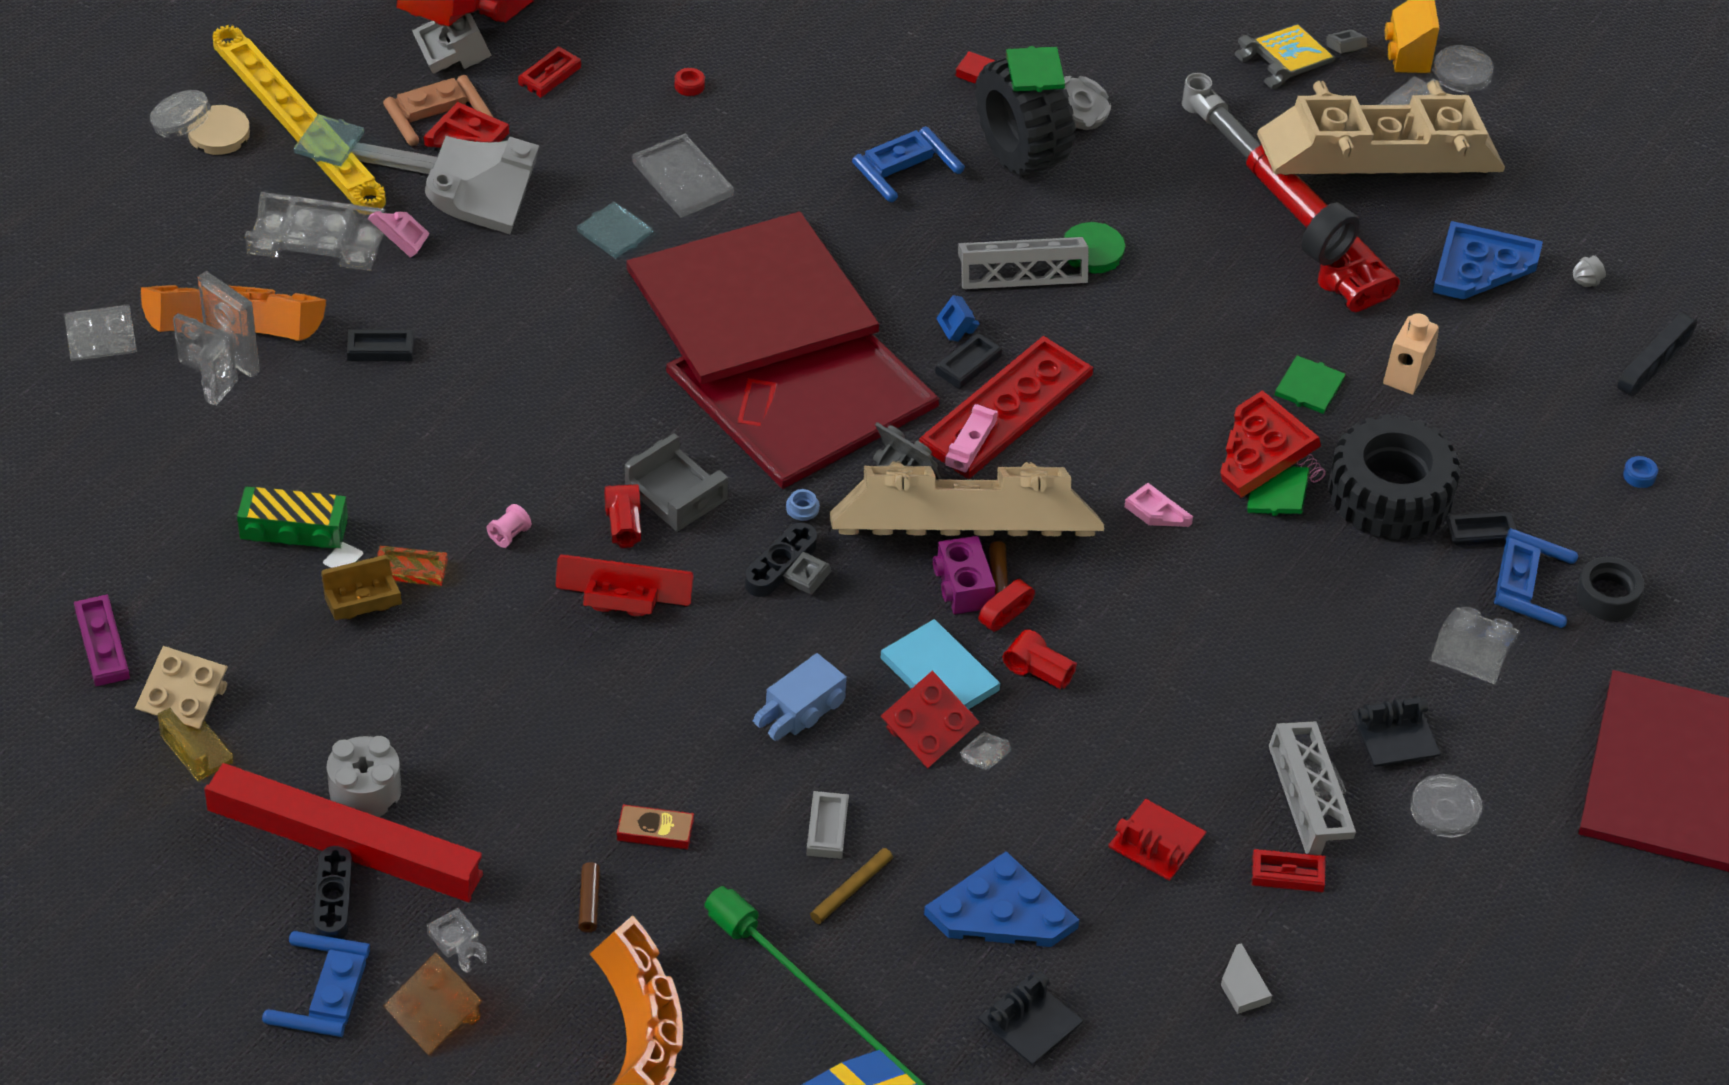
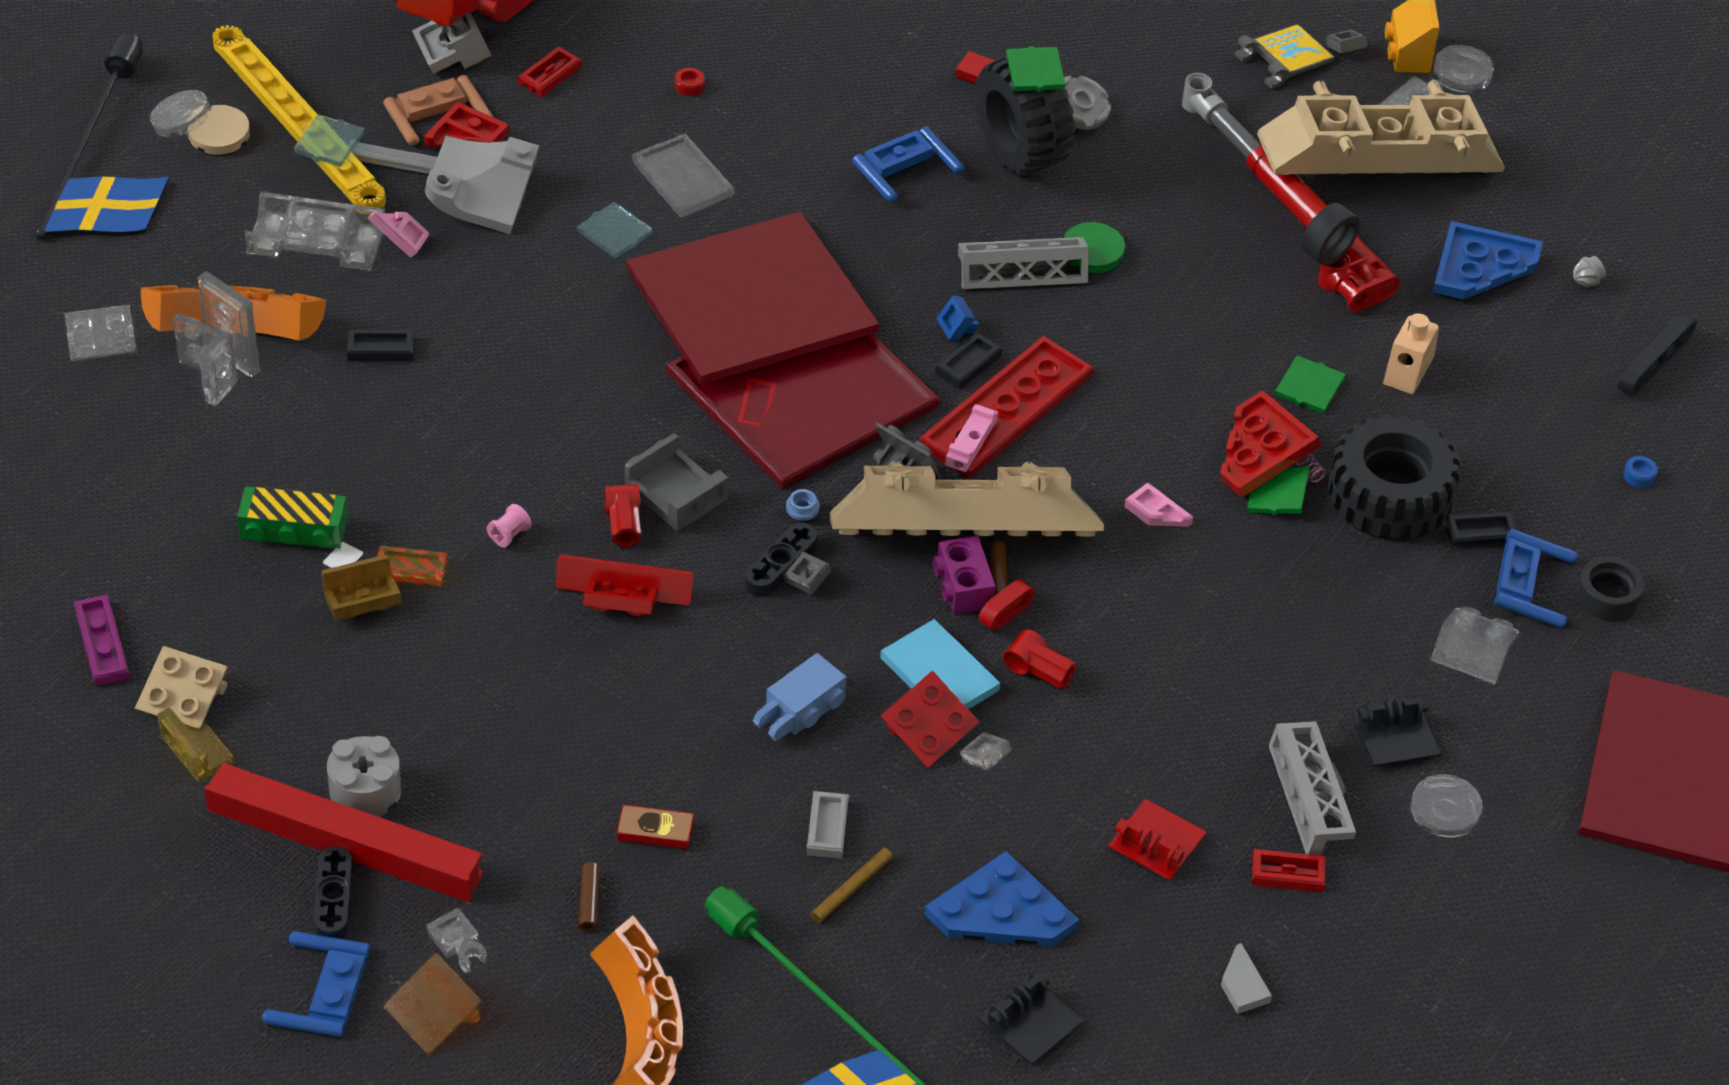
none -> flag [35,33,169,239]

